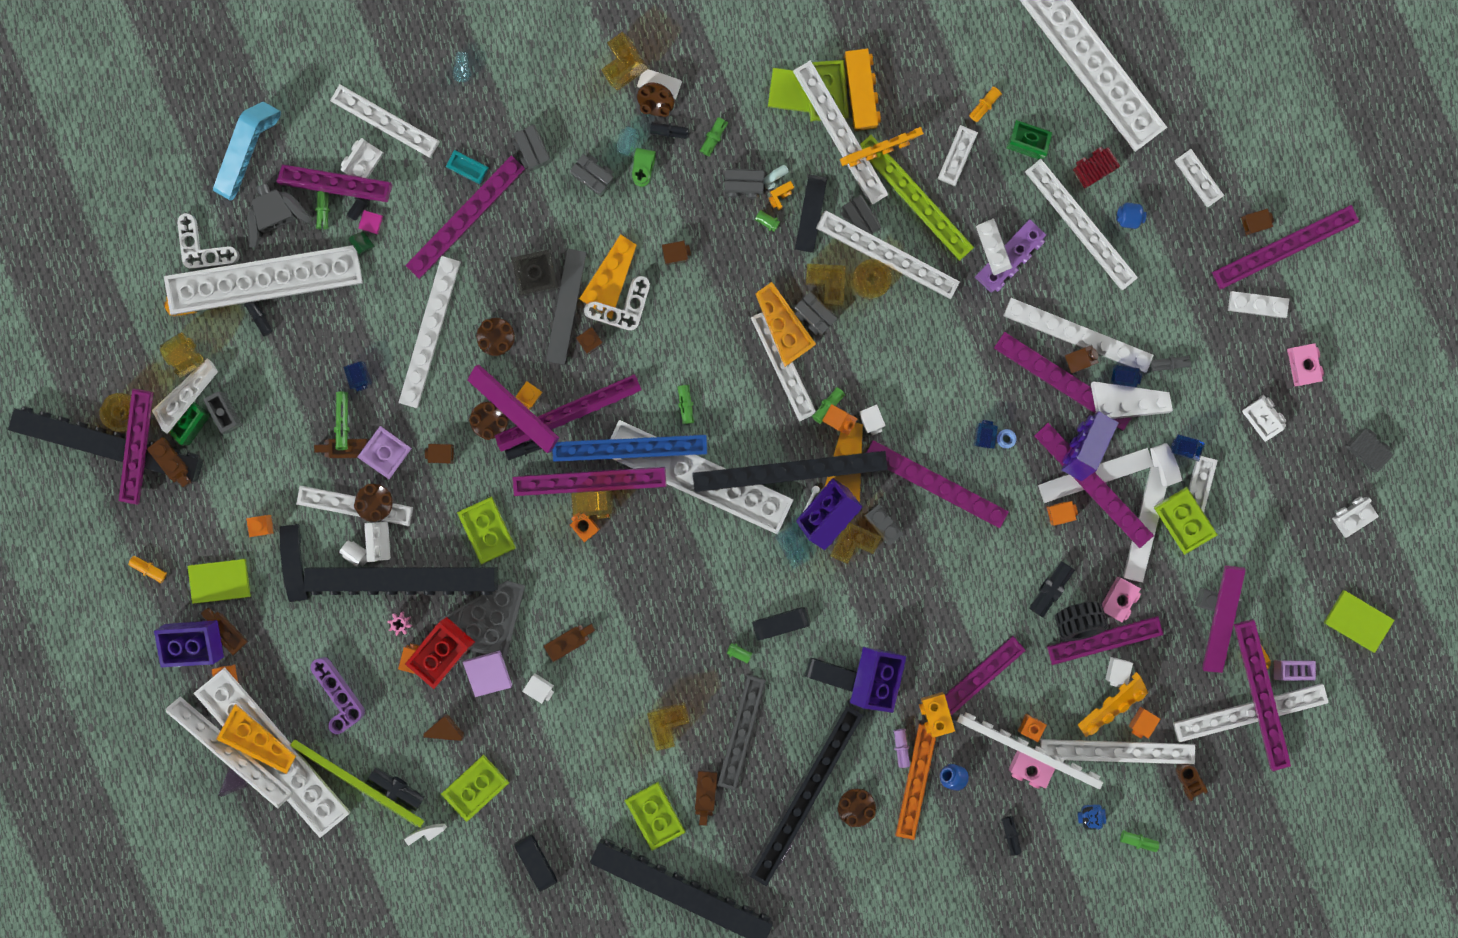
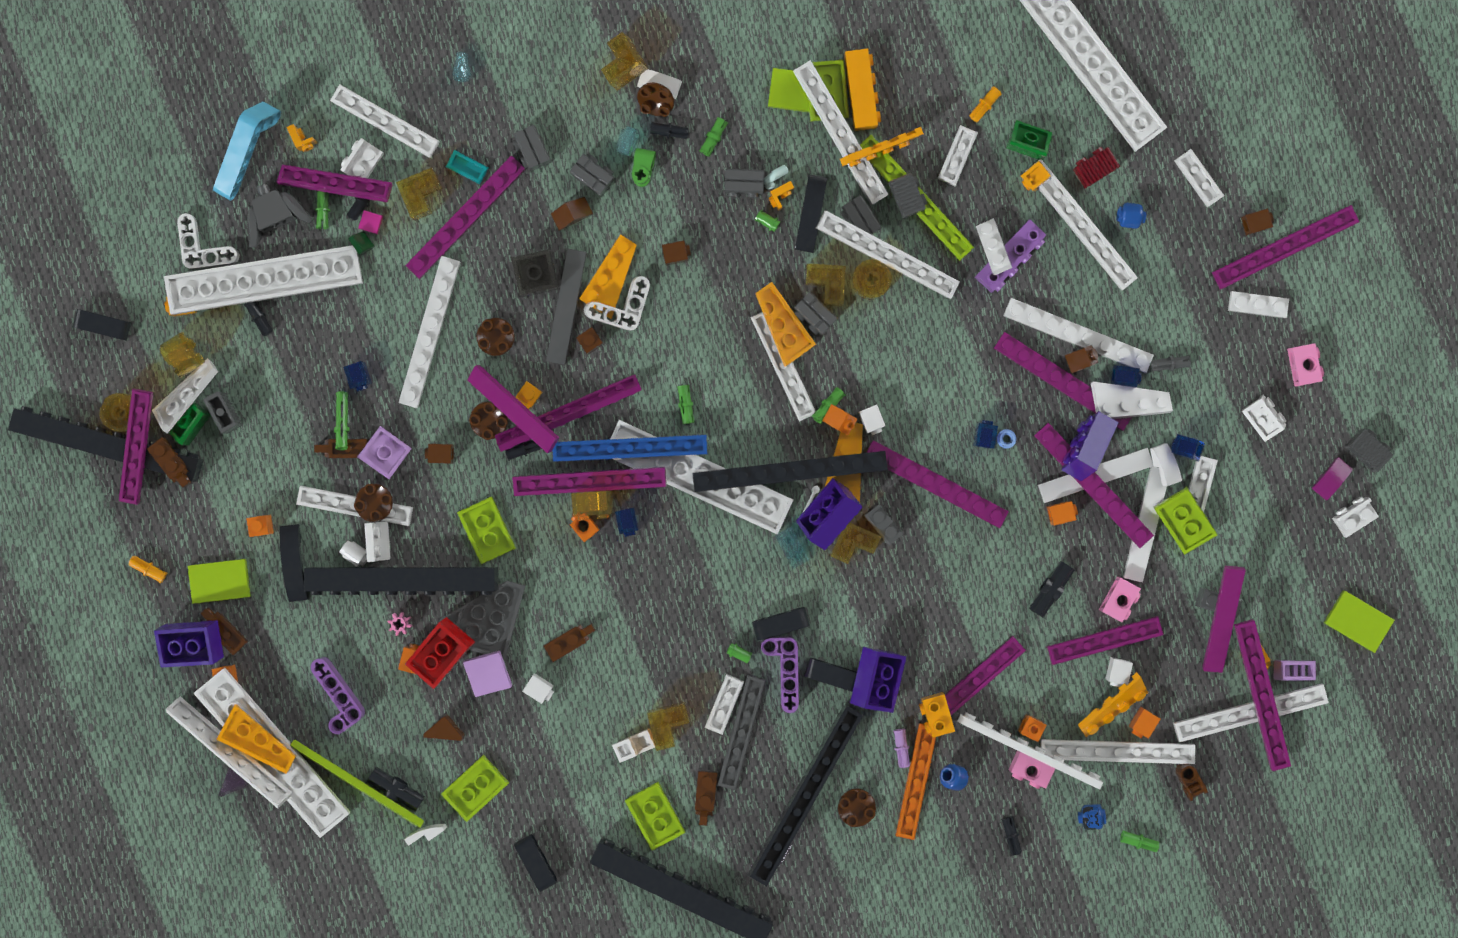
black tyre [1055,602,1108,641] -> none
none -> black beam [72,309,132,341]
none -> light orange bracket [287,124,317,152]
none -> clear yellow brick [396,167,443,221]
none -> reddish brown slope [551,197,593,231]
none -> white slope [612,728,657,762]
none -> clear blue brick [615,507,639,537]
none -> white tile [705,674,744,735]
none -> medium lavender beam [761,636,799,713]
none -> dark grey brick [889,173,927,219]
none -> light orange bracket [1021,161,1052,192]
none -> magenta slope [1312,457,1353,500]

